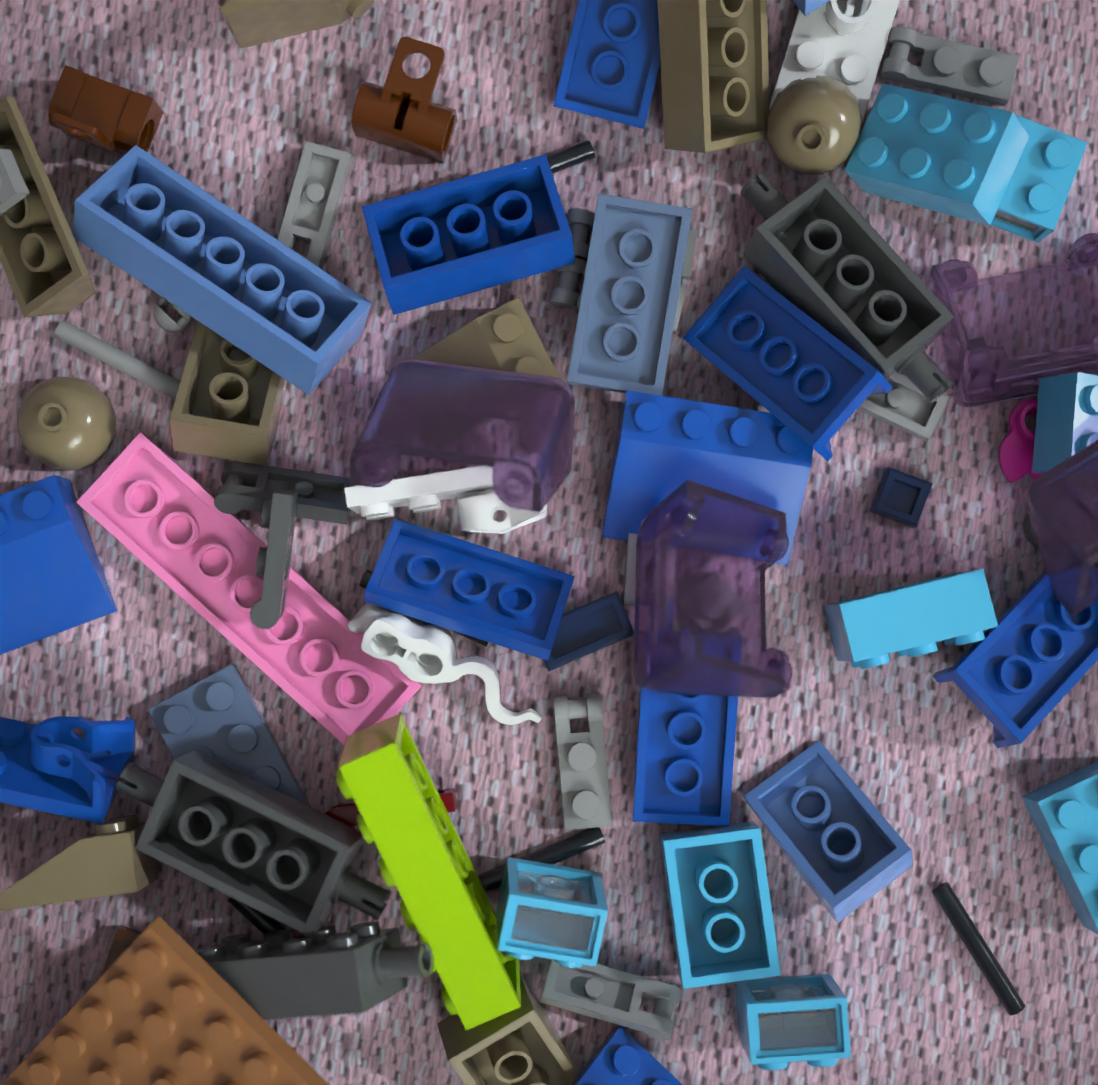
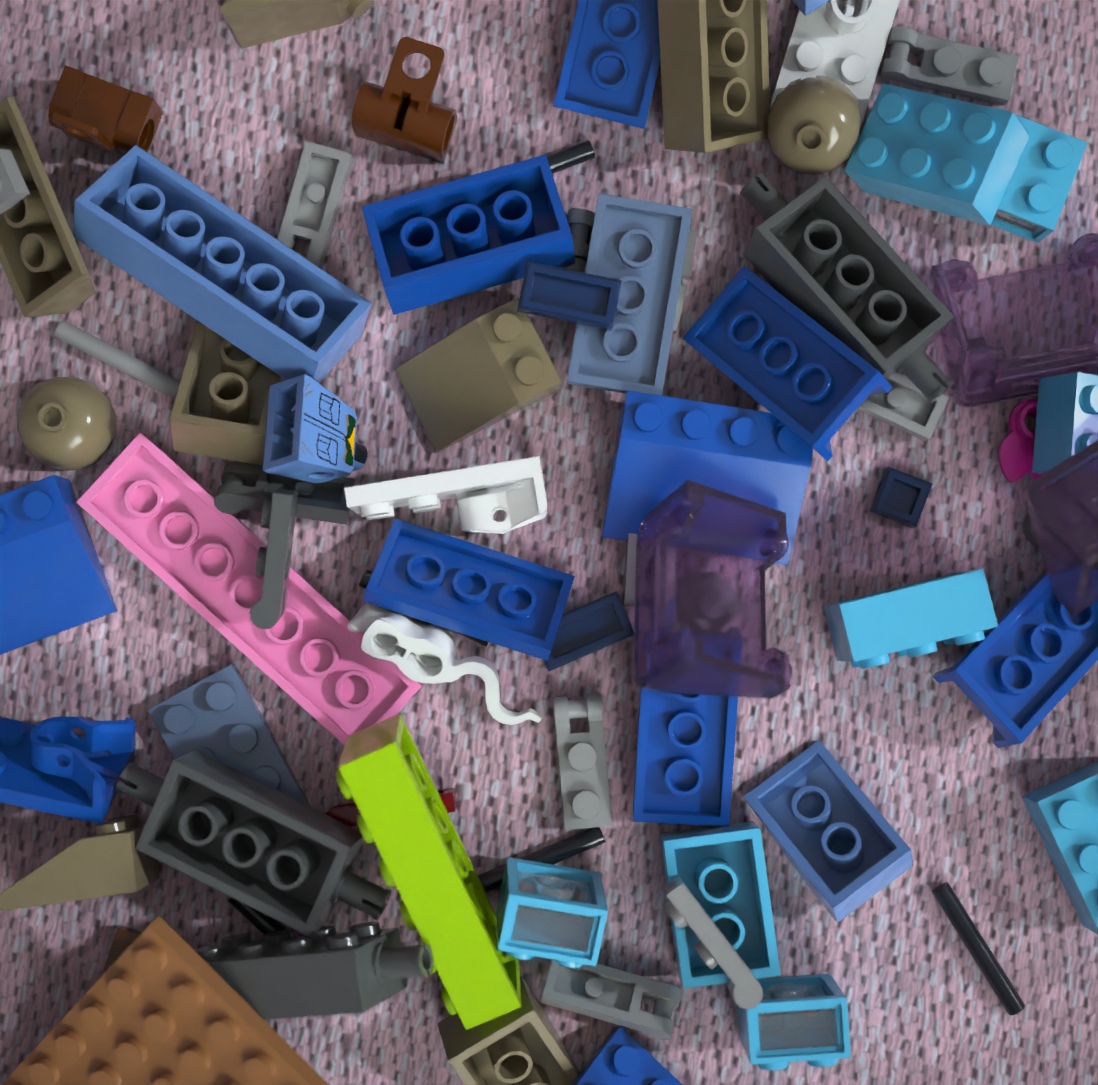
light grey hinge [154,297,193,333] -> none
clear purple windscreen [350,359,575,512] -> none
none -> medium blue torso [263,374,368,483]
none -> dark blue tile [517,261,622,331]
none -> light grey plate [663,876,763,1009]

